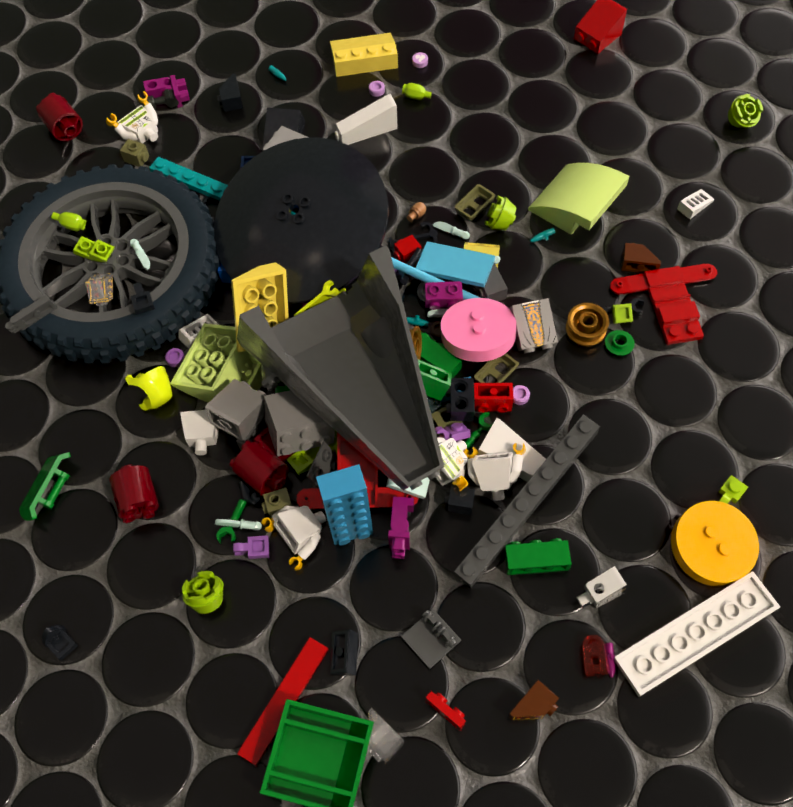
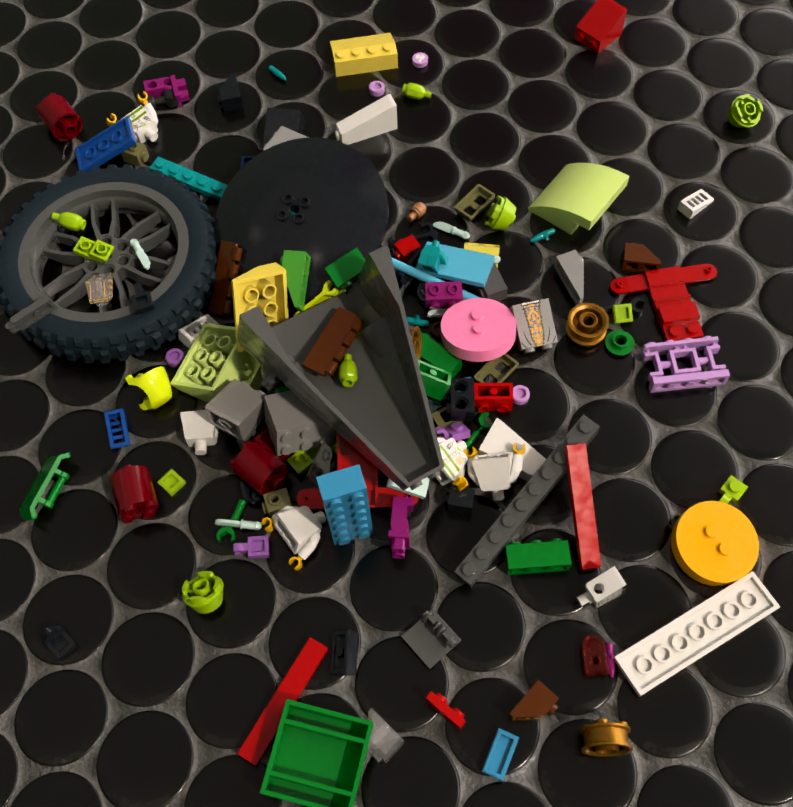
none -> blue plate [75,116,137,172]
none -> blue slope [104,408,131,450]
none -> lime tile [157,468,186,497]
none -> reddish brown windscreen [208,240,243,316]
none -> bright green slope [280,250,311,312]
none -> reddish brown windscreen [302,307,364,377]
none -> green brick [325,248,366,290]
none -> lime plant [339,354,358,387]
none -> teal piece [418,240,448,274]
none -> dark azure tile [481,728,519,782]
none -> light grey slope [554,249,584,305]
none -> tile [564,443,601,570]
none -> pearl gold wheel [580,719,633,757]
none -> lavender fence [641,336,730,393]

